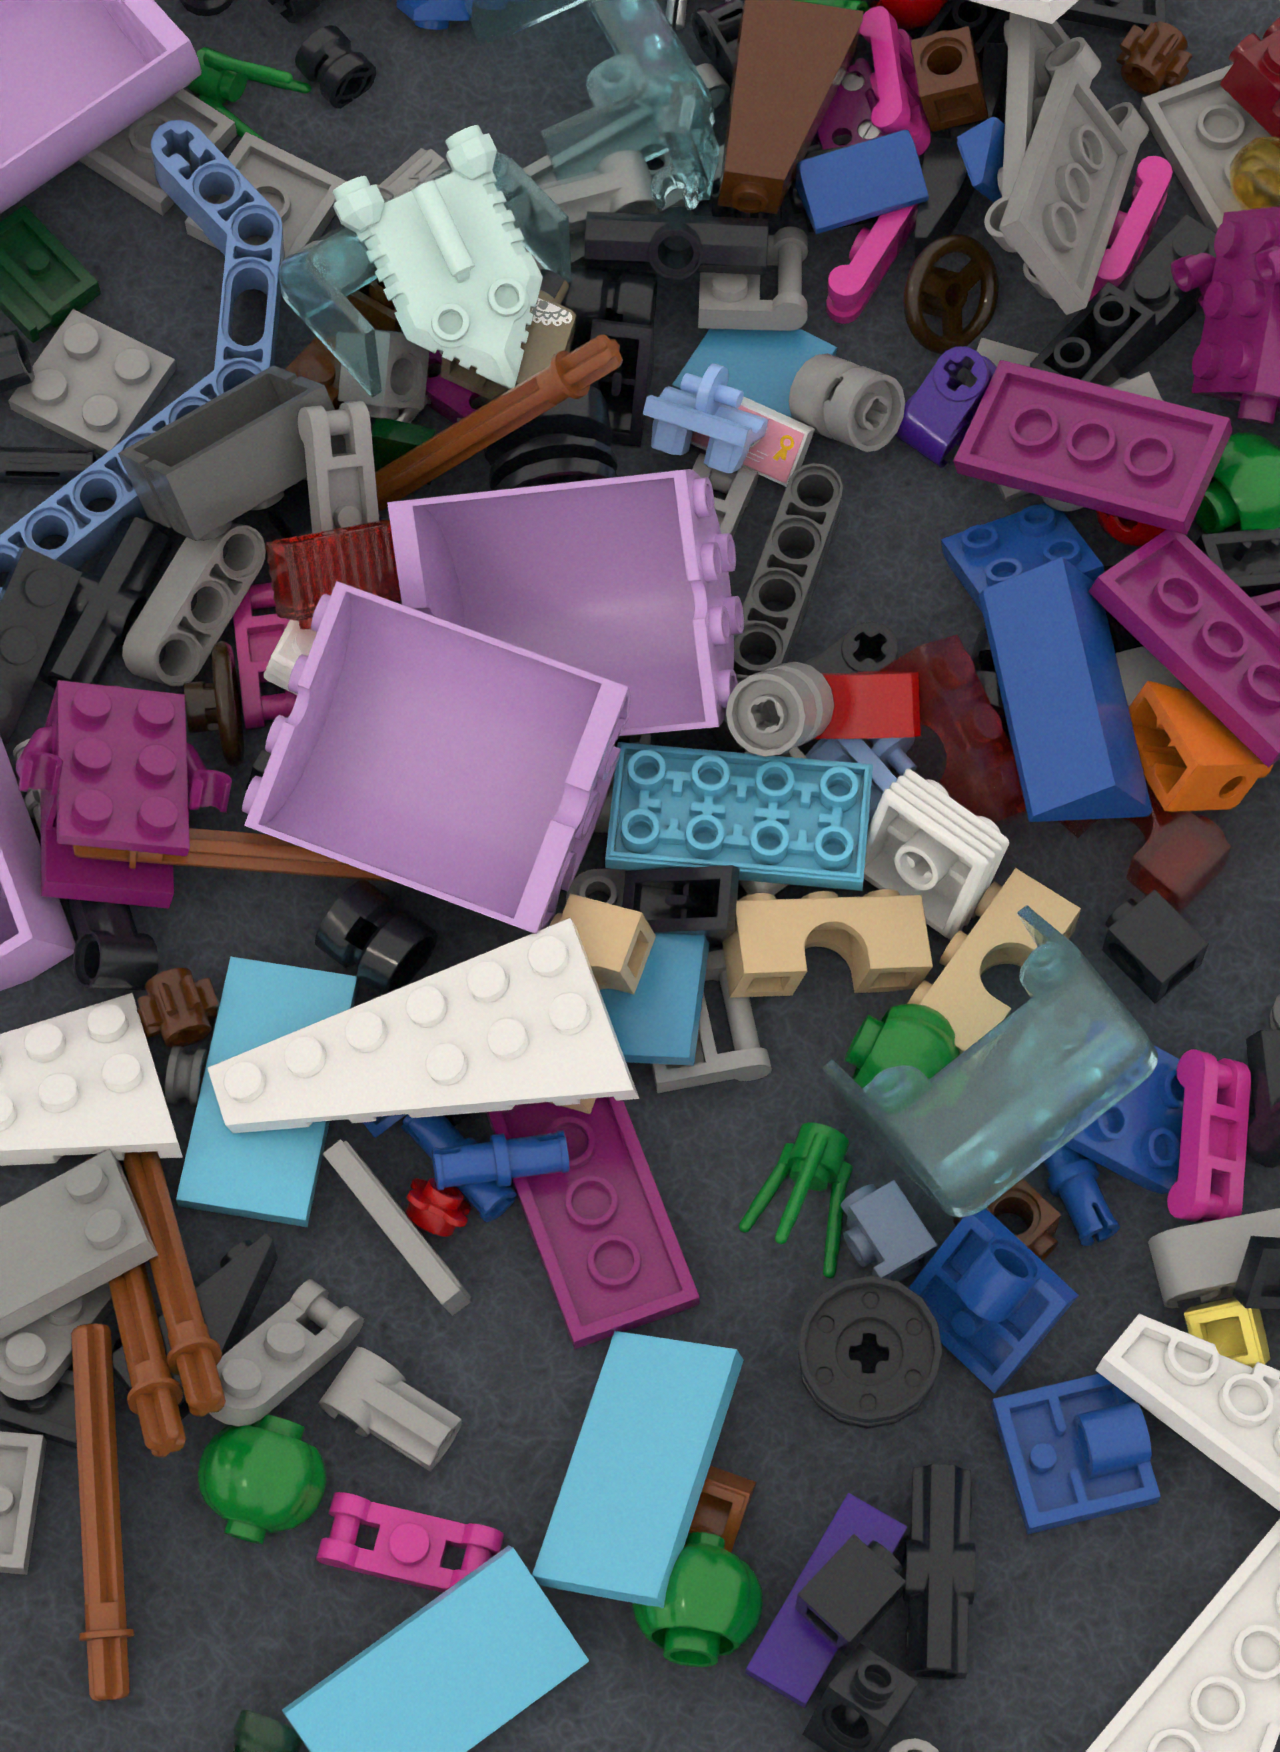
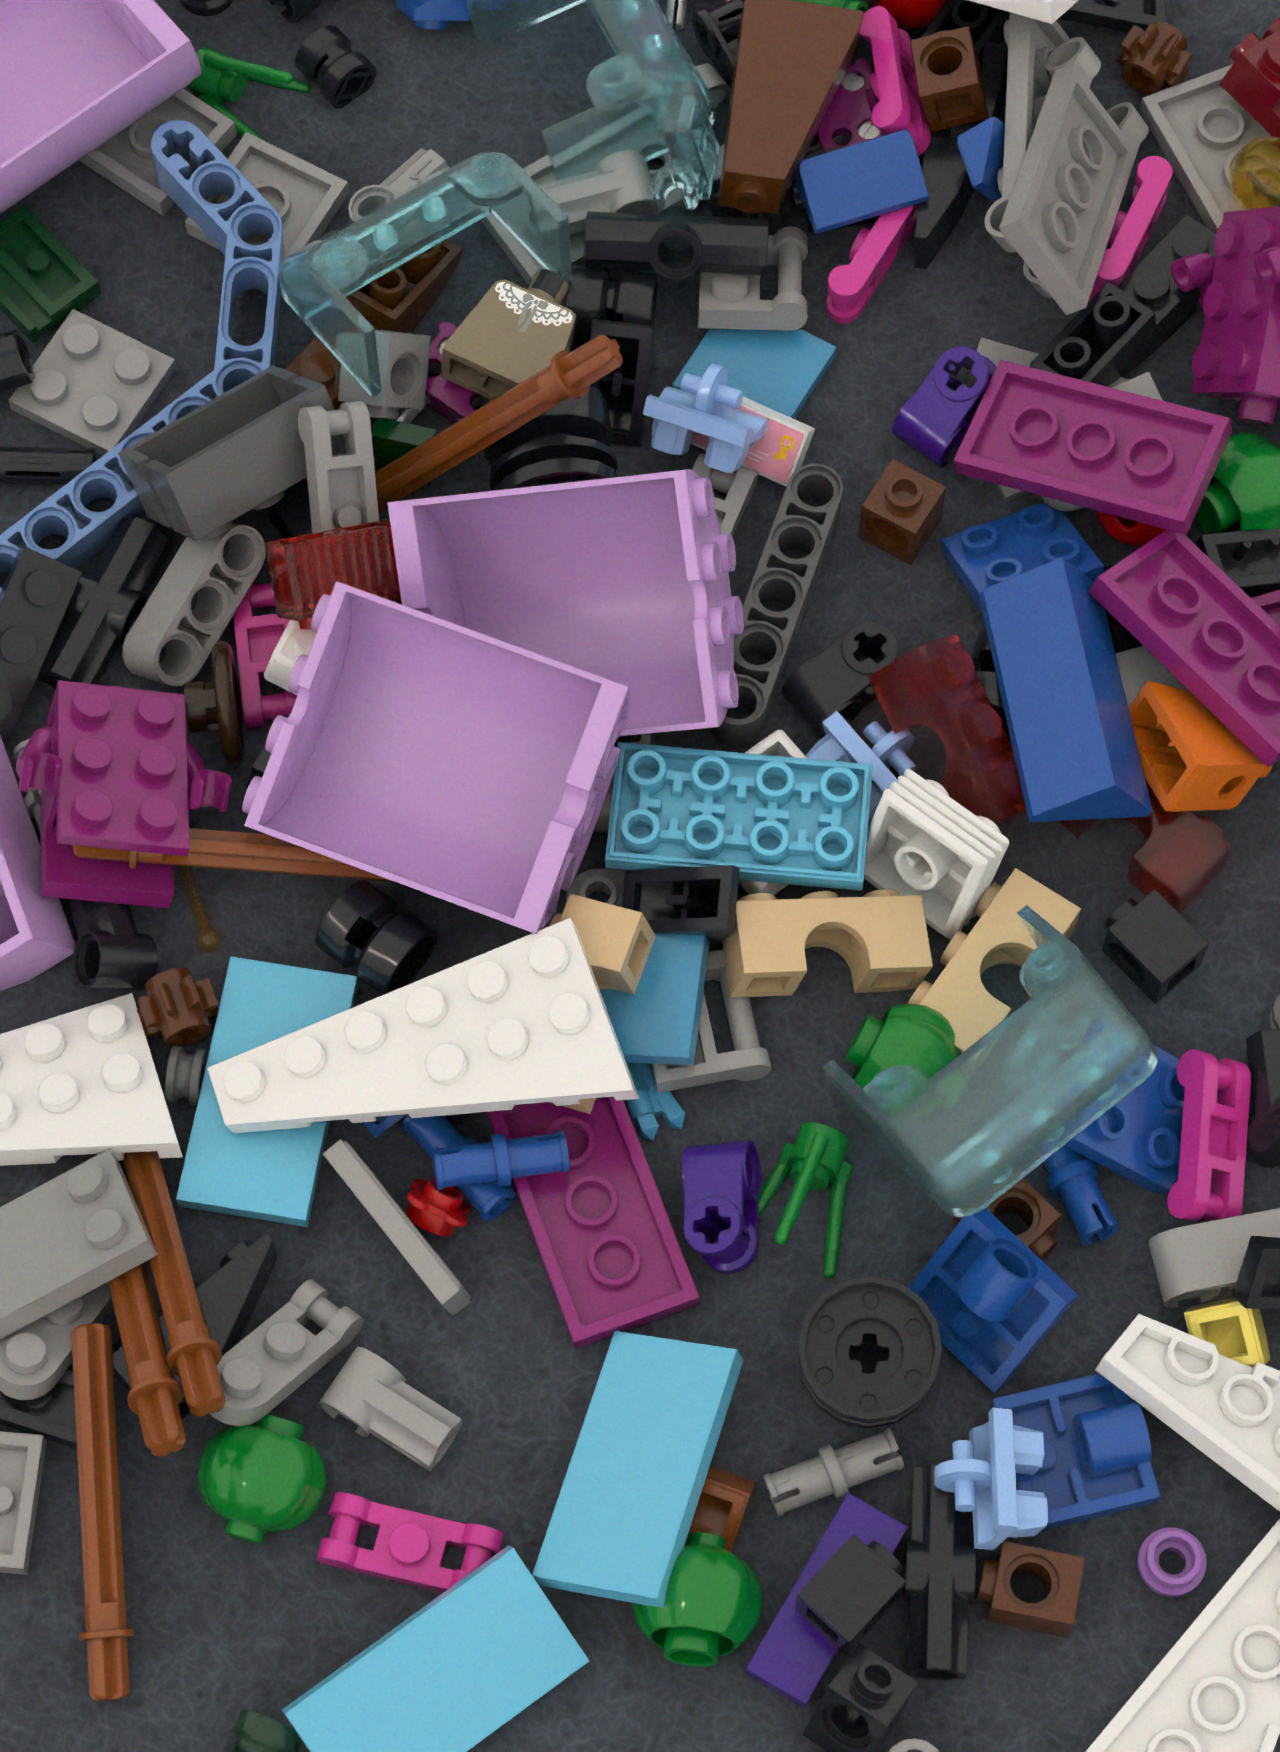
light aqua shield [332,125,543,389] -> none
light grey wheel [726,662,834,757] -> none
light grey wheel [789,353,905,452] -> none
red slope [814,671,921,739] -> none
sand blue brick [841,1180,937,1282] -> none
dark brown piece [903,234,999,354] -> none
none -> clear orange hinge [177,865,222,953]
none -> dark azure piece [624,1062,686,1141]
none -> dark purple piece [681,1140,762,1274]
none -> light grey pin [762,1428,905,1517]
none -> reddish brown brick [858,459,946,565]
none -> light blue hips [934,1408,1048,1550]
none -> reddish brown brick [977,1541,1085,1638]
none -> medium lavender plate [1137,1527,1207,1597]

